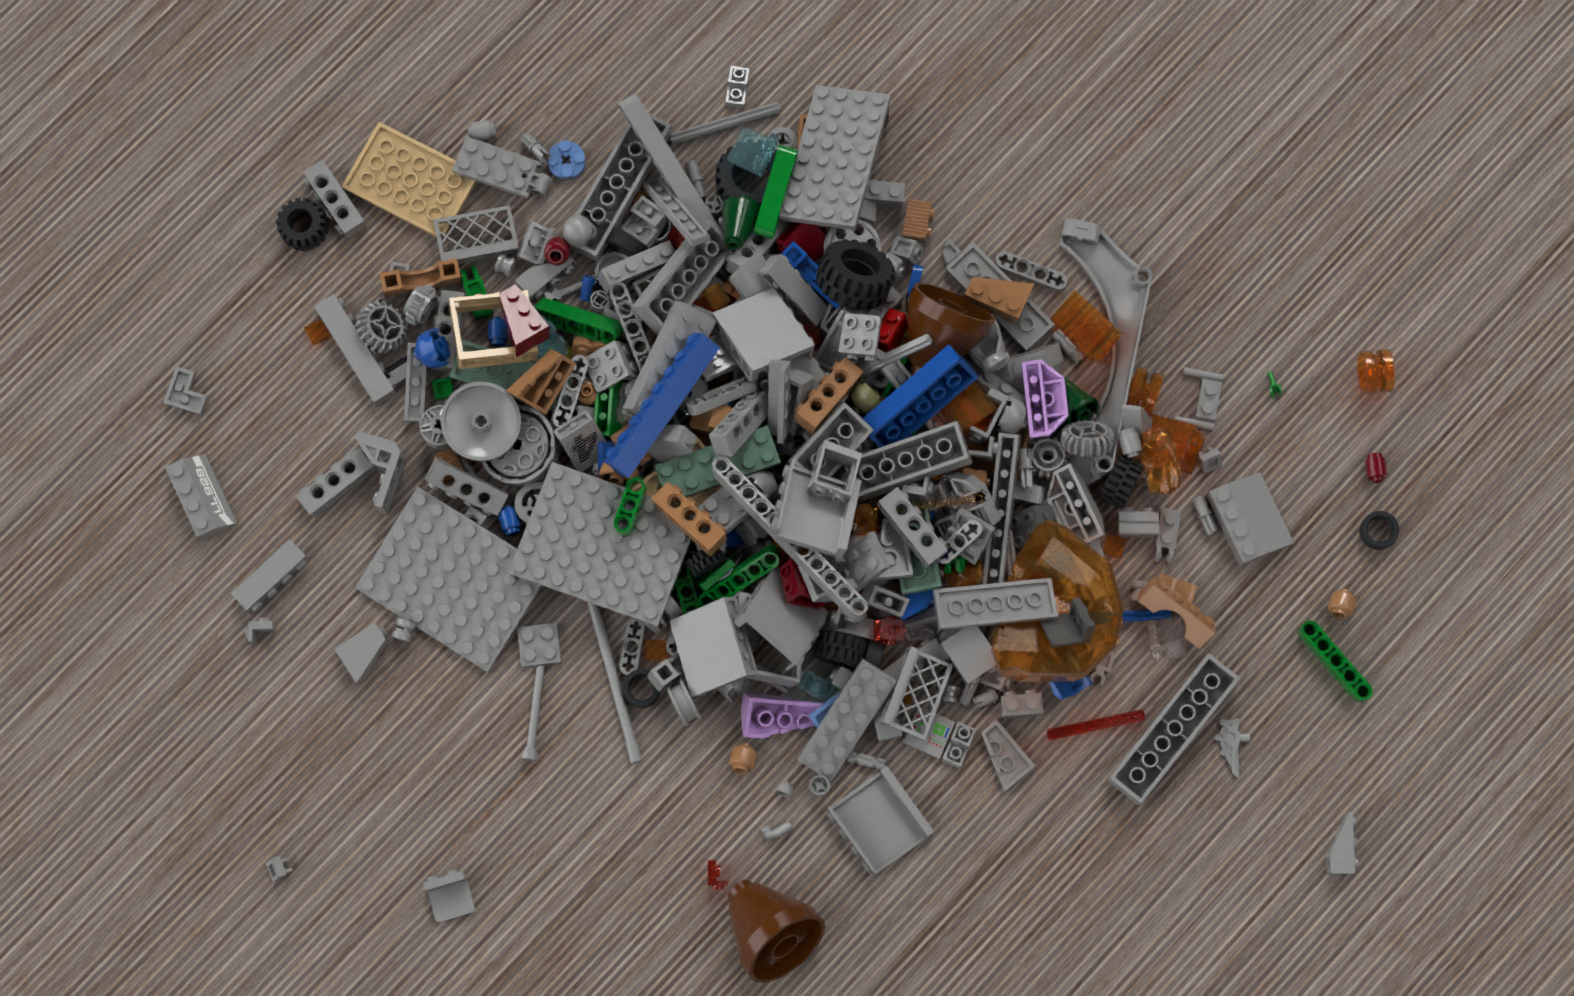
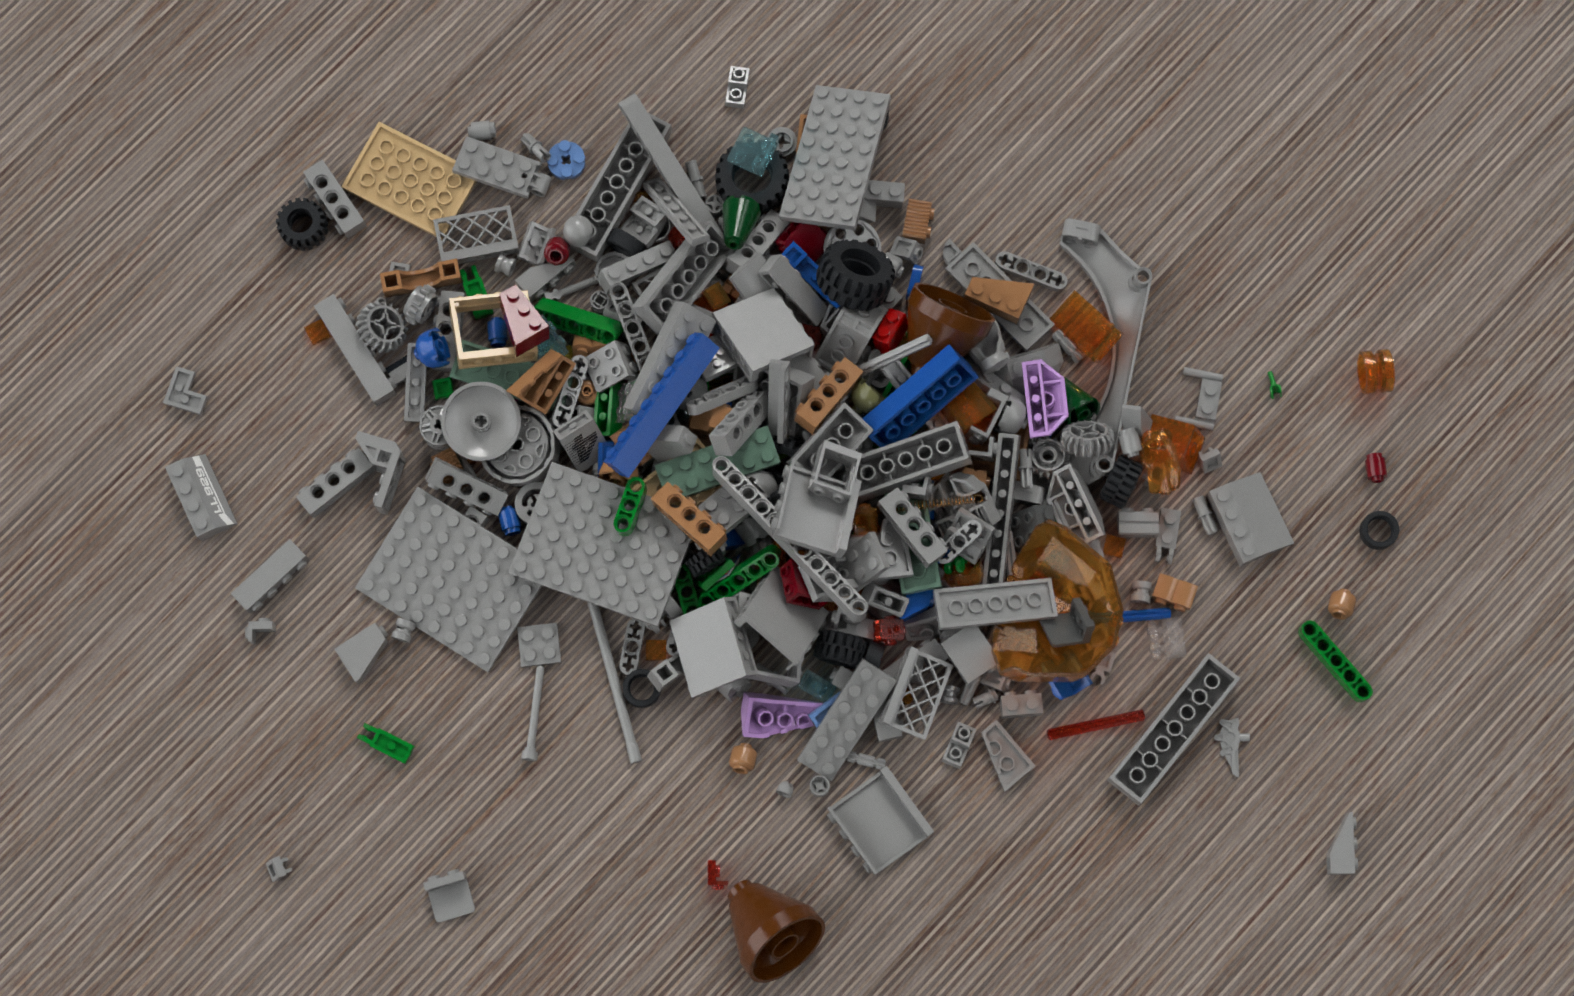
blue pin [579,275,596,301] -> none
light grey wheel [666,679,702,727] -> none
light grey axle [670,102,781,145] -> none
green beam [754,145,798,239] -> none
light grey arm [761,821,792,840] -> none
light grey bracket [838,313,885,363] -> none
light grey tile [902,707,955,760] -> none
clear orange wheel [1126,366,1164,416] -> none
medium nougat arch [1138,576,1215,649] -> none
none -> green hinge [357,723,415,764]

